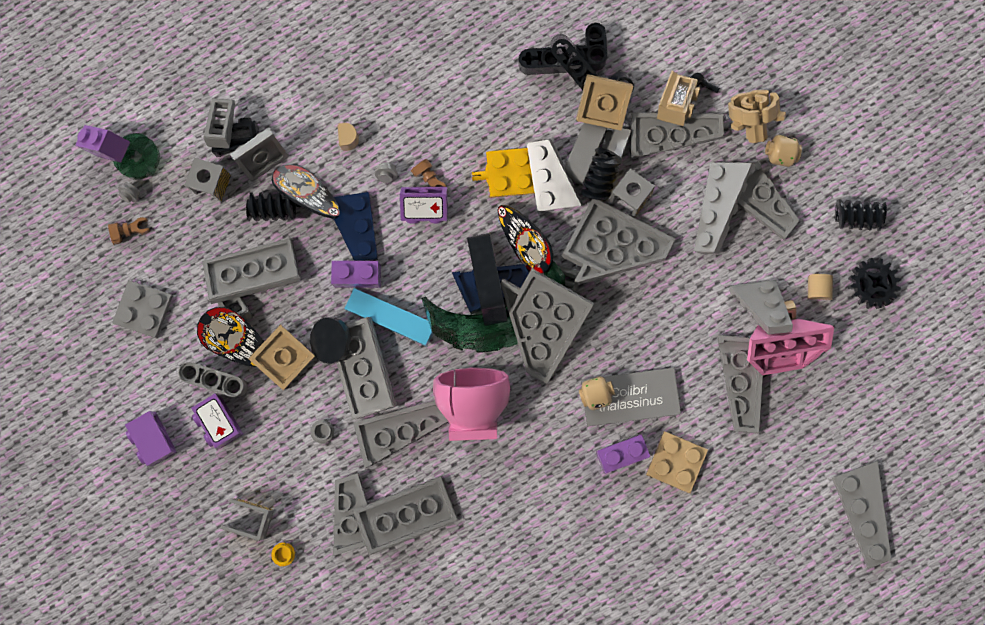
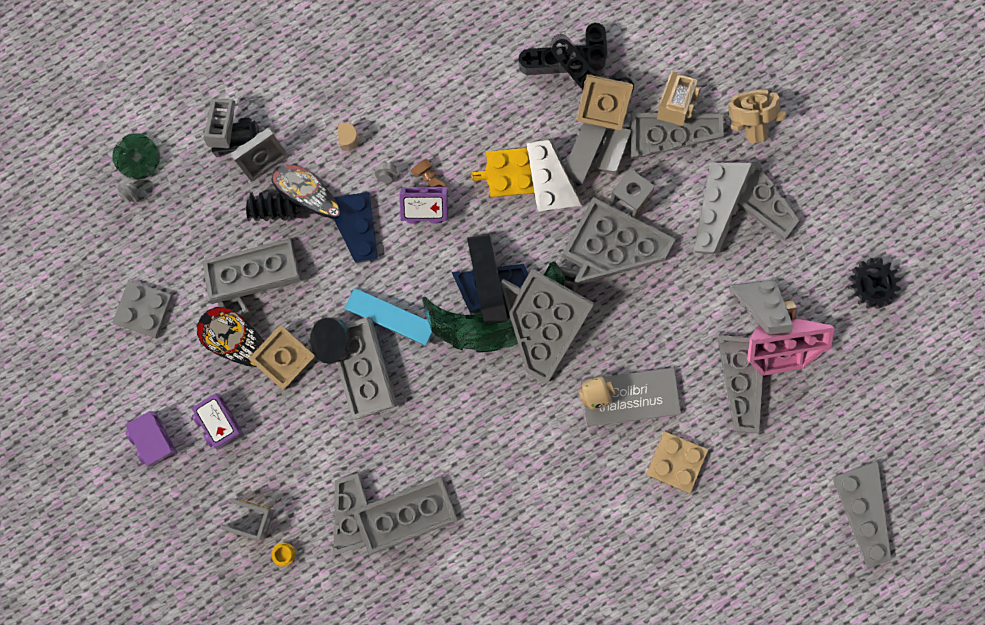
medium lavender brick [75,125,130,163] -> none
medium nougat piece [108,217,150,245] -> none
light grey beam [178,362,248,398] -> none
light grey piece [184,157,231,202] -> none
light grey plate [311,420,334,443] -> none
medium lavender brick [331,261,381,288] -> none
light grey wing [353,400,449,468] -> none
bright pink plate [433,368,510,441] -> none
shield [497,205,553,274] -> none
black piece [581,148,622,200] -> none
medium lavender brick [596,435,650,474] -> none
black hand [690,73,720,93] -> none
tan head [765,135,802,167] -> none
tan brick [808,274,833,300] -> none
black piece [834,199,887,231] -> none

